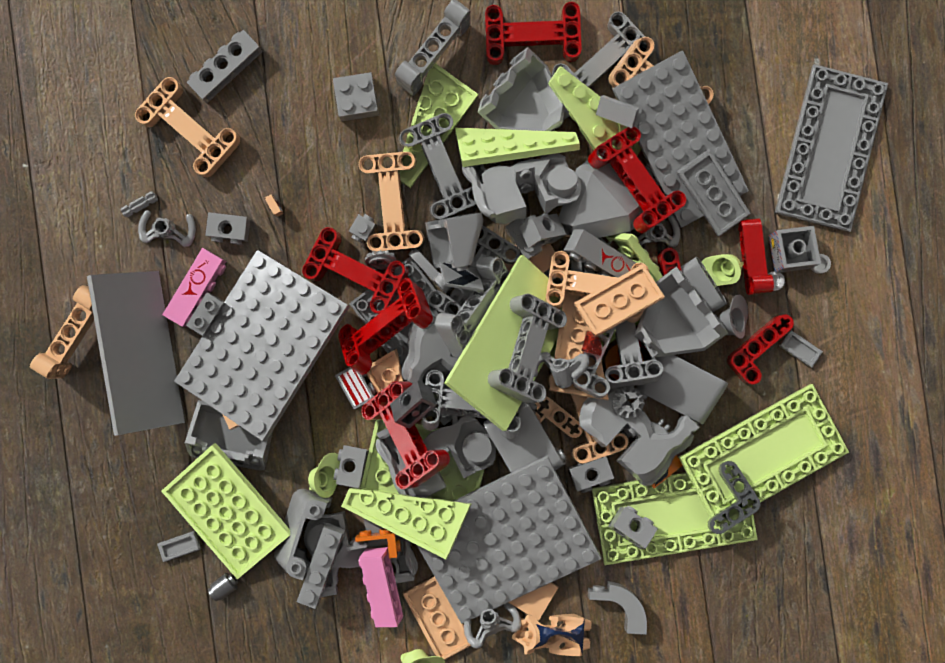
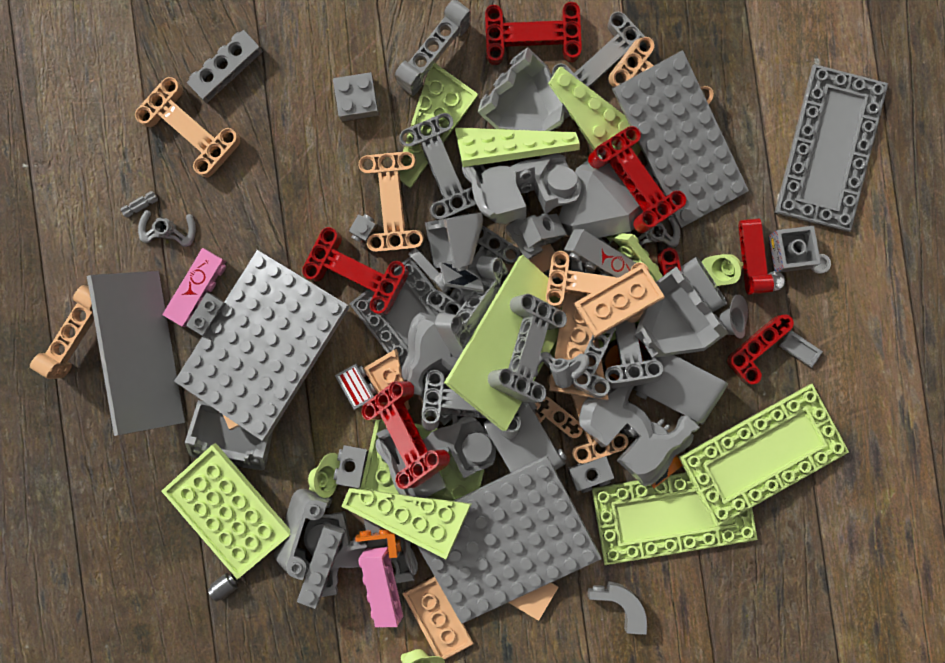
light grey tile [157,530,202,562] -> none
light grey brick [205,212,251,245] -> none
light nougat tile [265,194,284,217] -> none
red beam [338,278,433,375] -> none
light grey gear [365,250,396,270] -> none
flat silver brick [390,380,437,429] -> none
light grey piece [464,603,521,648] -> none
light nougat hips [512,614,592,656] -> none
clear red tile [581,330,602,356] -> none
light grey tile [596,95,639,128] -> none
light grey brick [608,506,658,549] -> none
light grey gear [612,386,645,418] -> none
light grey tile [676,149,751,236] -> none
dark grey beam [708,461,760,534] -> none

